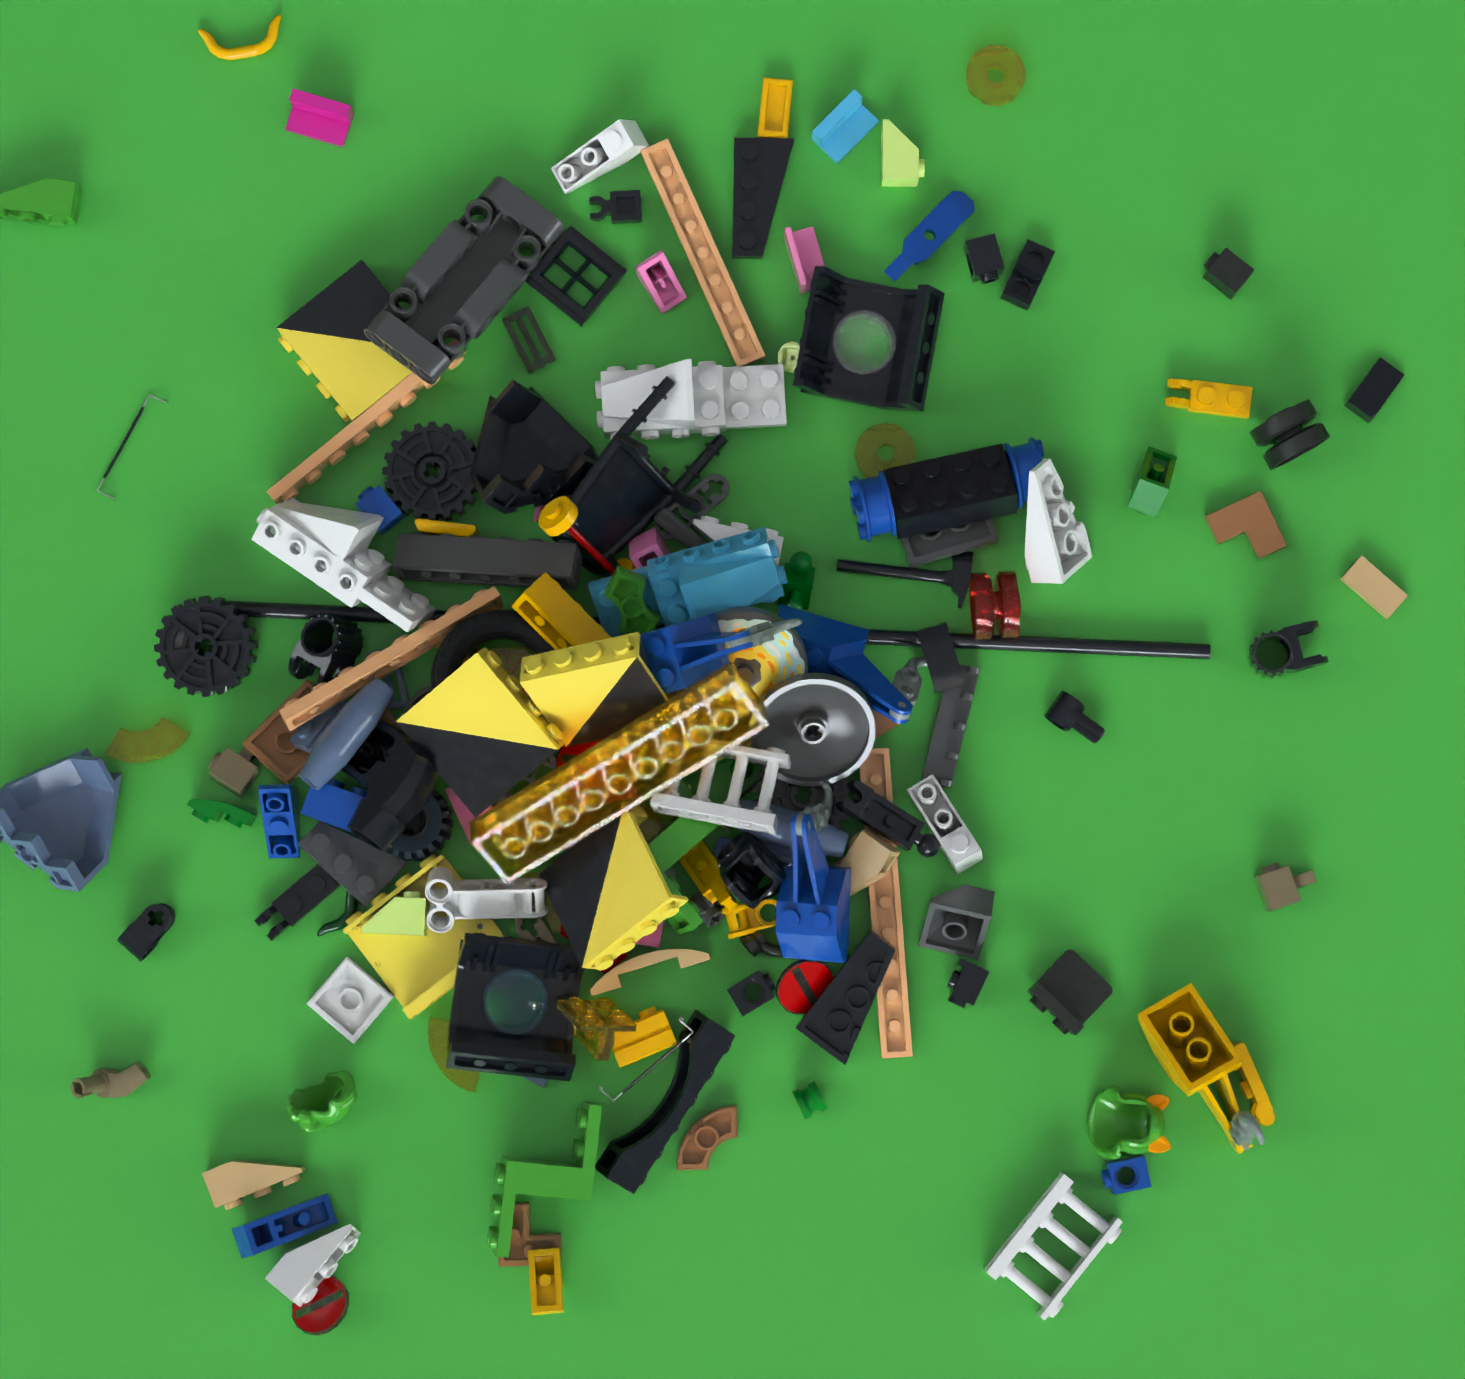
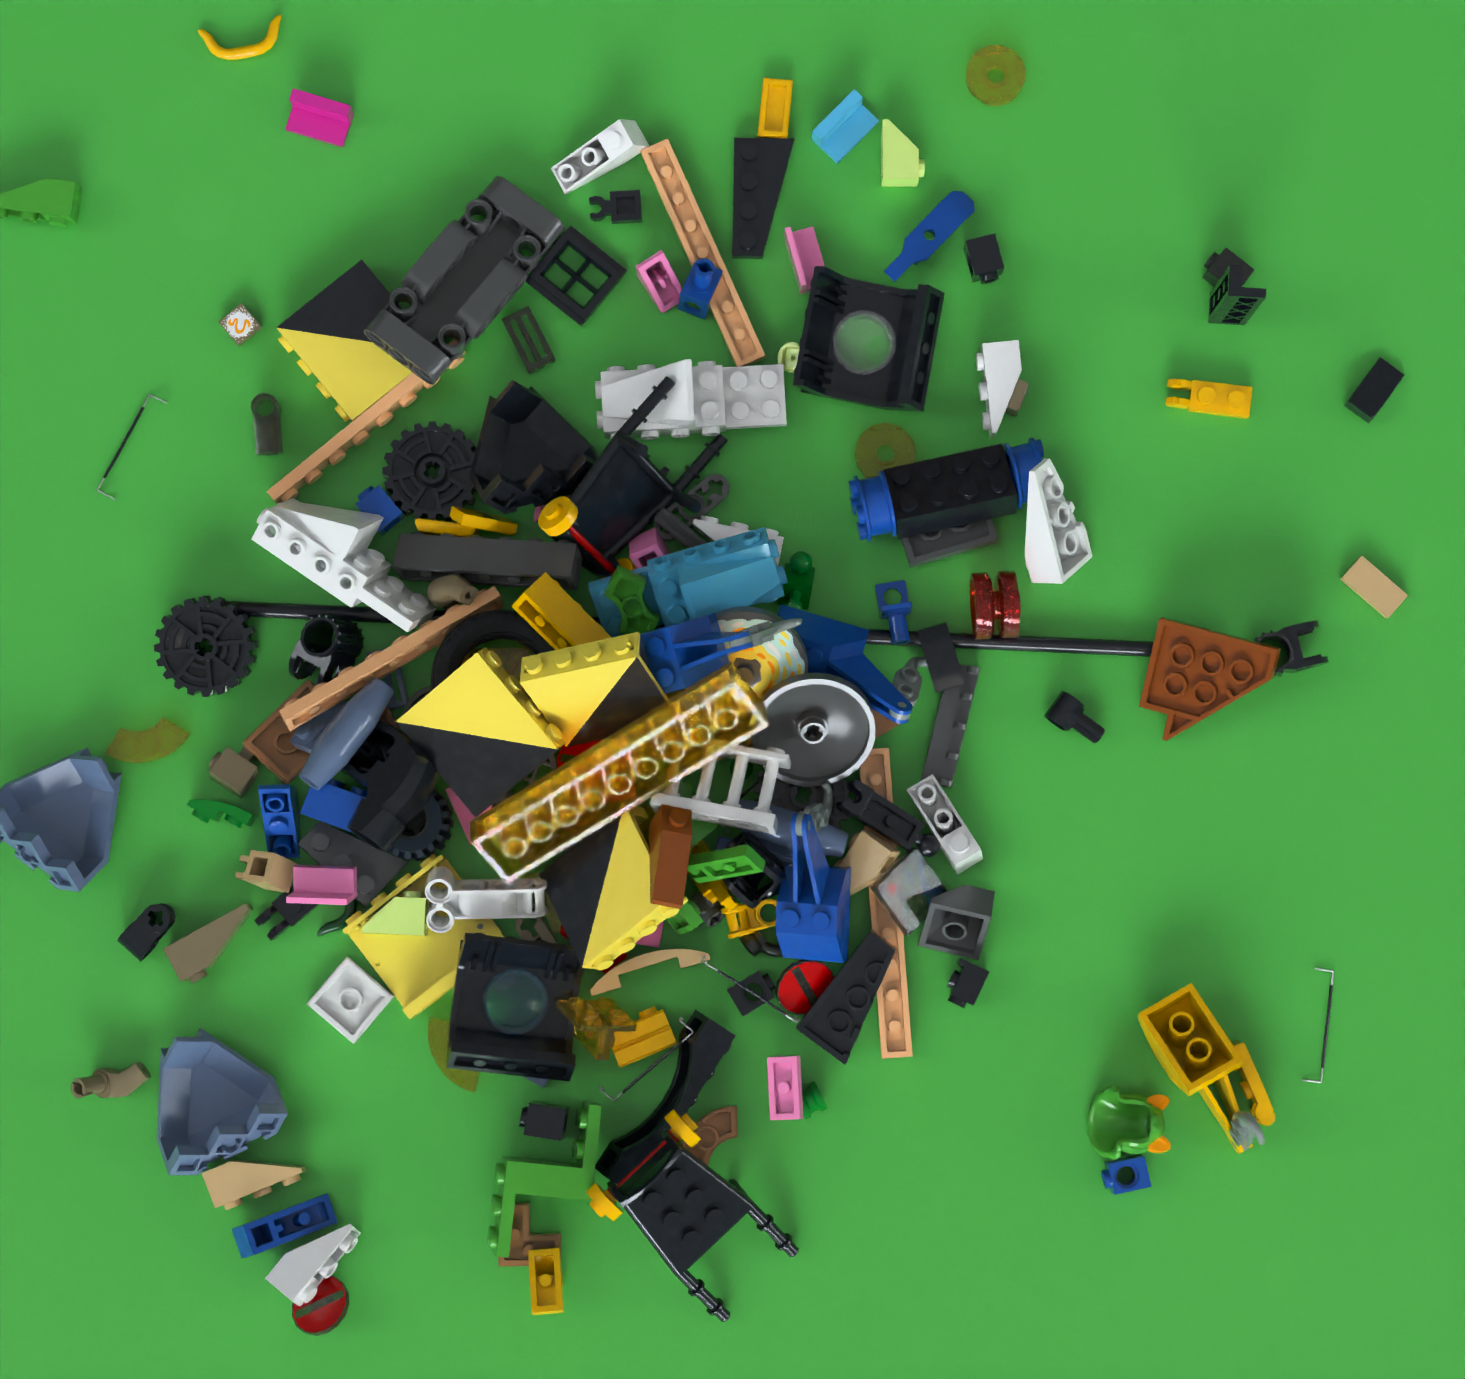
bright green hair [287,1071,357,1133] -> none
black piece [837,551,973,609] -> none
white fence [983,1172,1123,1320] -> none
black slope [1000,239,1055,311] -> none
pearl dark grey bracket [1027,950,1113,1035] -> none
green slope [1127,446,1177,517] -> none
medium nougat tile [1204,491,1287,559] -> none
pearl dark grey wheel [1250,400,1330,470] -> none
dark tan brick [1254,862,1317,911] -> none
none -> sand blue panel [156,1028,288,1175]
none -> dark tan slope [163,903,253,984]
none -> tile [219,303,262,347]
none -> tan brick [235,850,297,893]
none -> clear smoke piece [251,393,283,456]
none -> bright pink panel [286,865,357,905]
none -> dark tan arm [427,575,478,610]
none -> yellow tile [449,506,518,536]
none -> black brick [519,1101,570,1141]
none -> black piece [586,1109,799,1322]
none -> dark orange slope [649,804,692,909]
none -> blue bracket [678,258,723,319]
none -> bright green plate [687,845,766,883]
none -> black piece [700,956,800,1023]
none -> bright pink panel [767,1056,804,1120]
none -> clear smoke tile [870,847,948,935]
none -> blue bracket [875,580,912,645]
none -> white slope [975,340,1022,439]
none -> dark tan tile [1005,379,1029,416]
none -> dark orange wing [1139,617,1281,741]
none -> black fence [1208,265,1266,325]
none -> black piece [1302,967,1334,1083]

